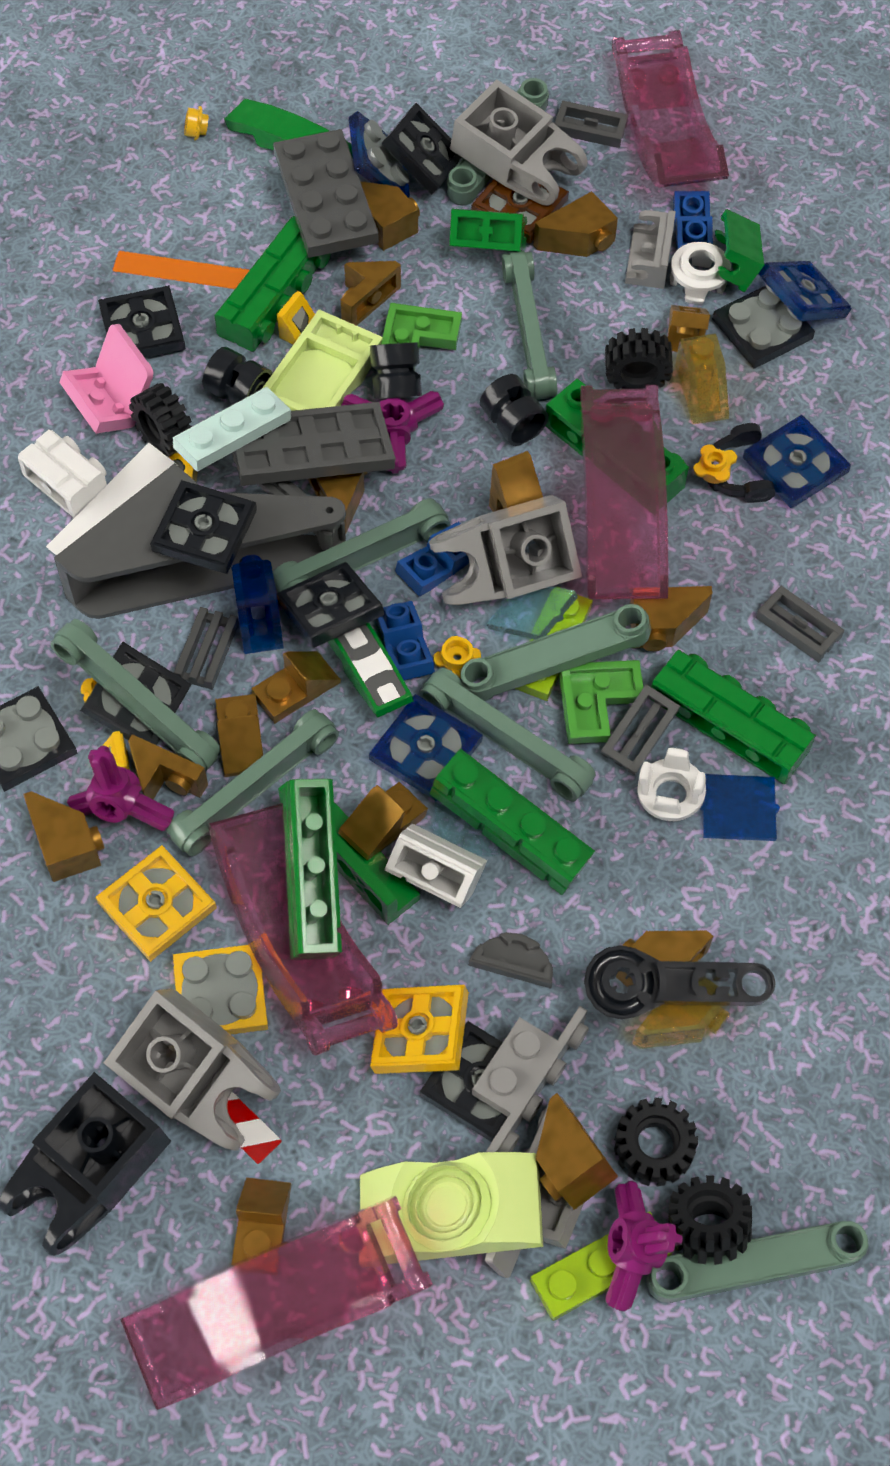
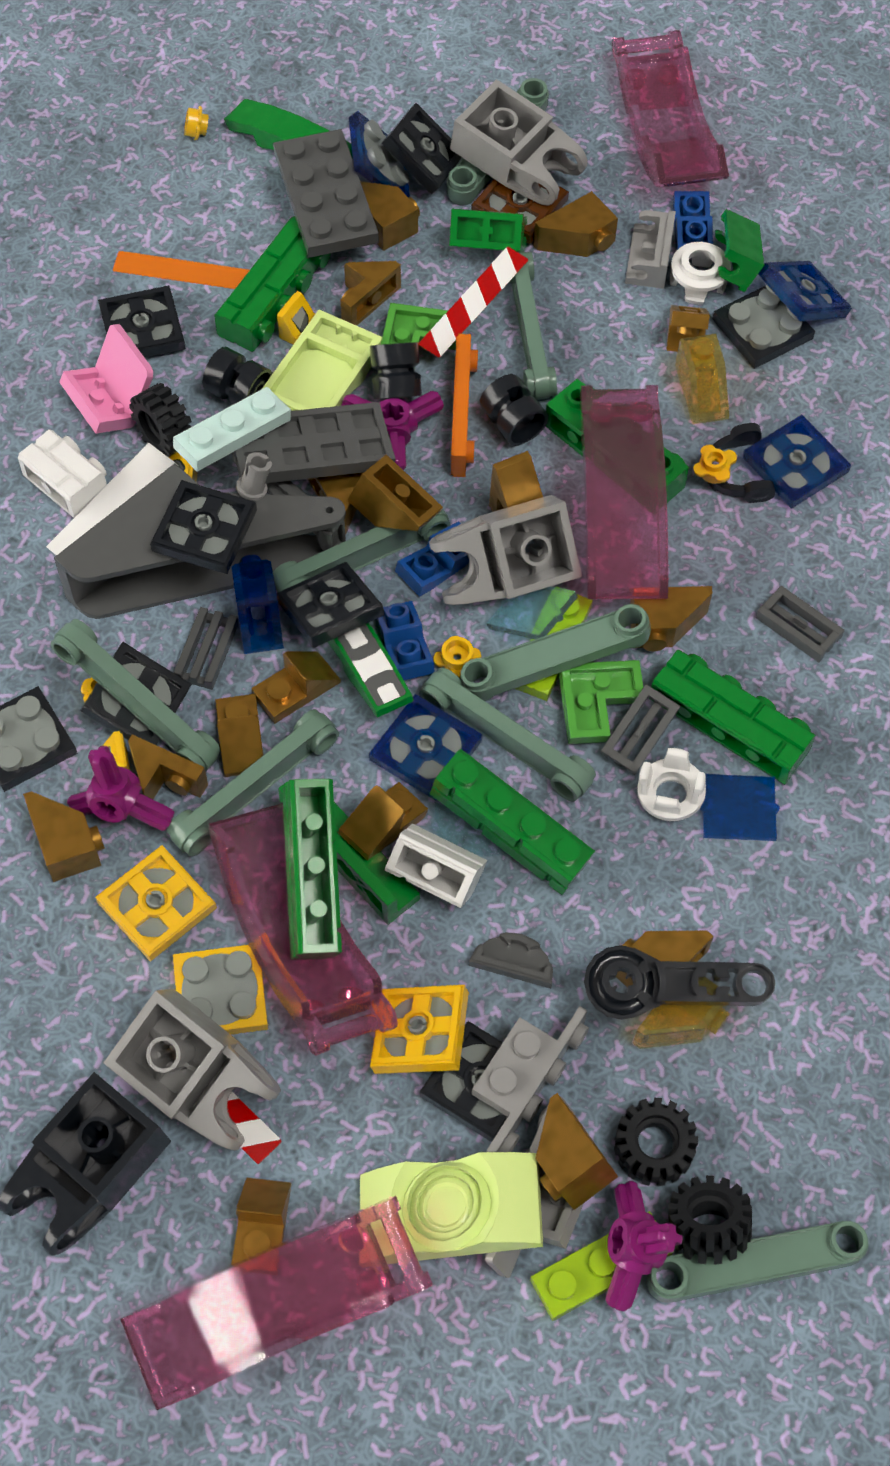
dark grey tile [554,100,628,148] -> none
black tyre [605,328,673,392] -> none
none -> light grey axle [236,452,272,501]
none -> pearl gold slope [347,455,443,531]
none -> sticker [418,247,528,358]
none -> orange plate [451,334,478,477]

